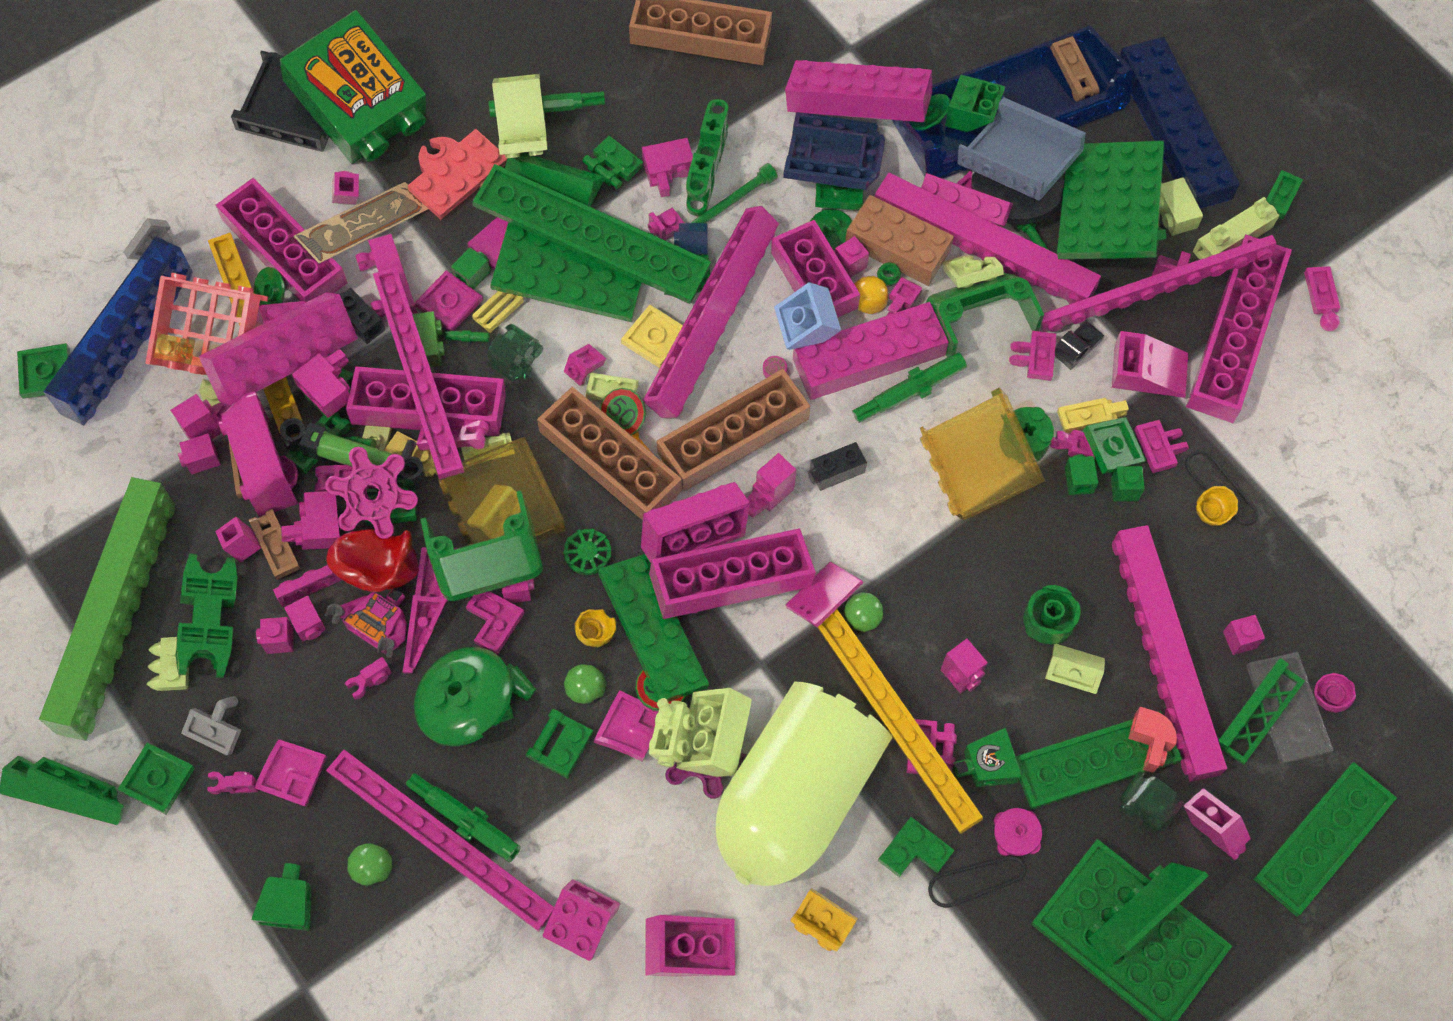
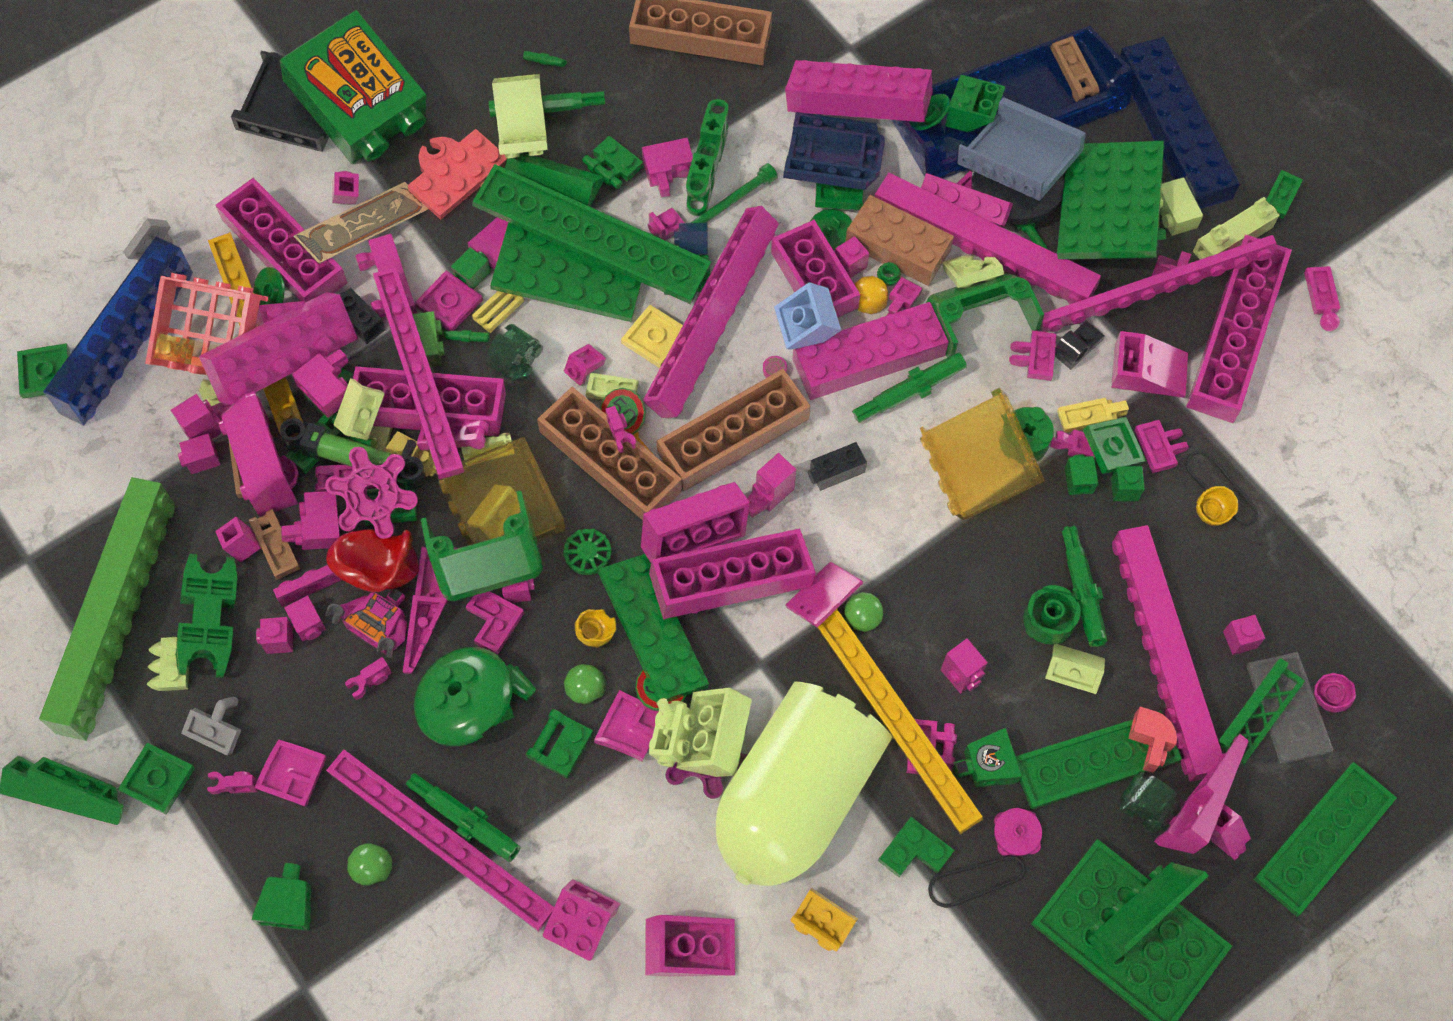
none -> yellowish green panel [334,378,384,440]
none -> green piece [523,51,567,67]
none -> dark pink plate [606,406,636,453]
none -> green piece [1062,526,1107,647]
none -> dark pink wedge [1154,734,1248,854]

